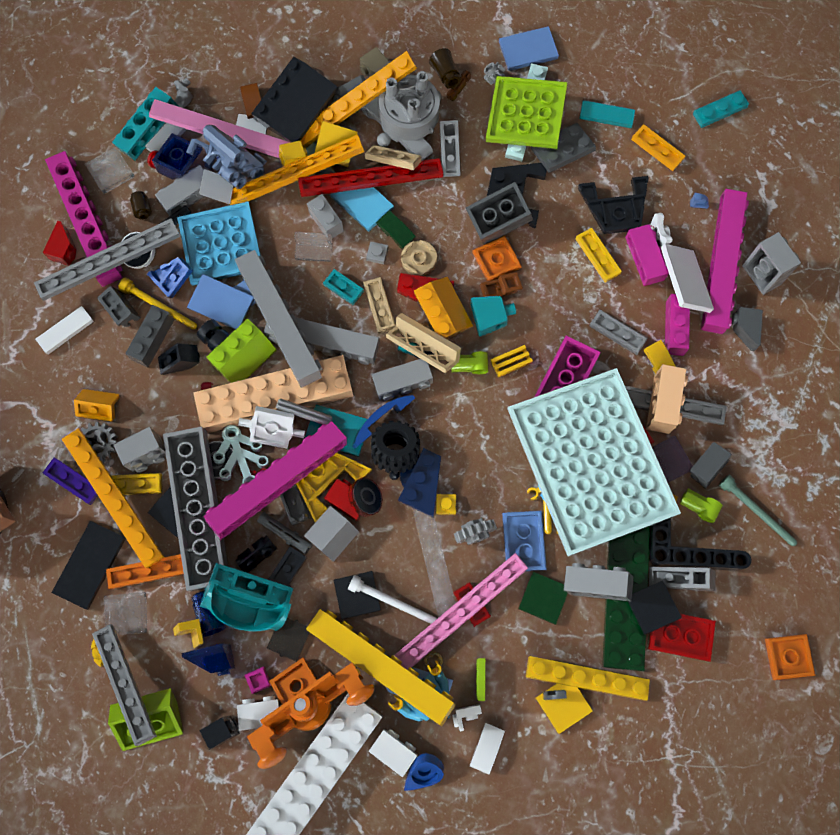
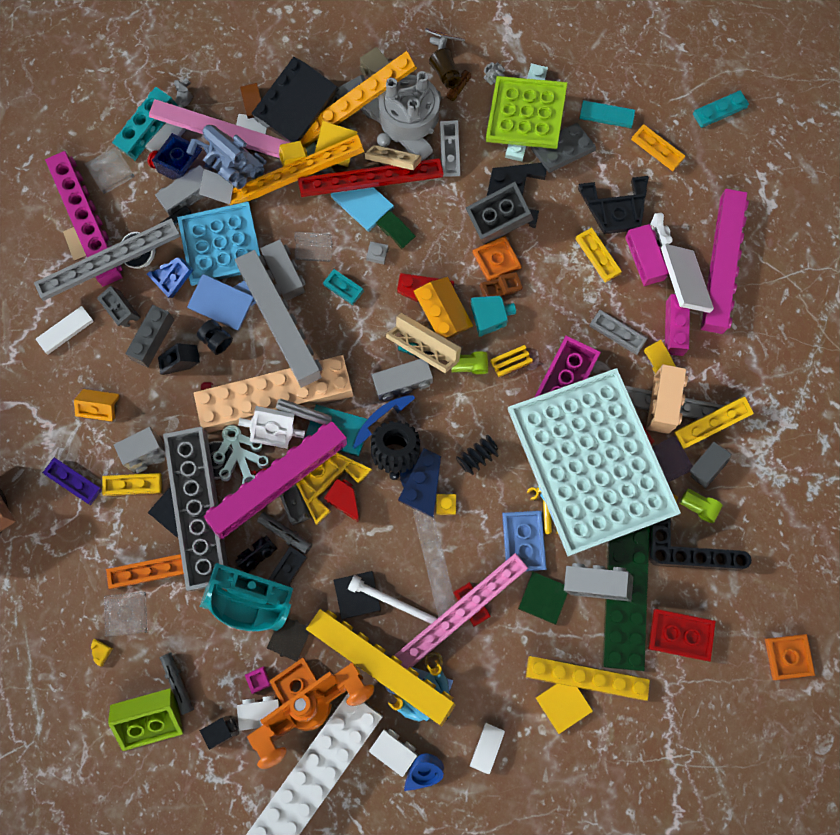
red slope [43,220,77,266] -> none
black tile [51,521,126,610] -> none
light orange plate [62,428,164,568] -> none
light grey gear [81,422,118,463] -> none
light grey tile [92,624,157,747] -> none
yellow piece [118,277,197,329] -> none
dark brown brick [130,191,152,220] -> none
yellow panel [173,619,203,649] -> none
clear blue slope [181,643,235,676] -> none
clear blue plant [191,591,226,637] -> none
lime slope [206,318,277,383] -> none
light grey brick [264,318,380,365] -> none
light grey slope [304,506,359,562] -> none
light grey brick [307,194,344,241] -> none
tile [348,477,383,517] -> none
tan tile [363,277,396,334] -> none
tan tile [401,240,437,276] -> none
white bracket [452,704,482,731] -> none
light grey gear [454,518,497,545] -> none
lime tile [476,658,485,701] -> none
medium blue tile [499,26,559,71] -> none
dark grey tile [543,690,567,700] -> none
black tile [627,580,682,635] -> none
light grey slope [649,567,716,591] -> none
medium blue tile [690,193,709,209] -> none
sand green piece [718,474,797,546] -> none
dark grey slope [732,307,763,351] -> none
light grey brick [742,232,801,295] -> none
none -> dark grey pin [159,652,194,715]
none -> light grey brick [260,240,306,301]
none -> light grey shield [425,28,465,50]
none -> black piece [456,435,499,475]
none -> yellow plate [673,396,754,449]

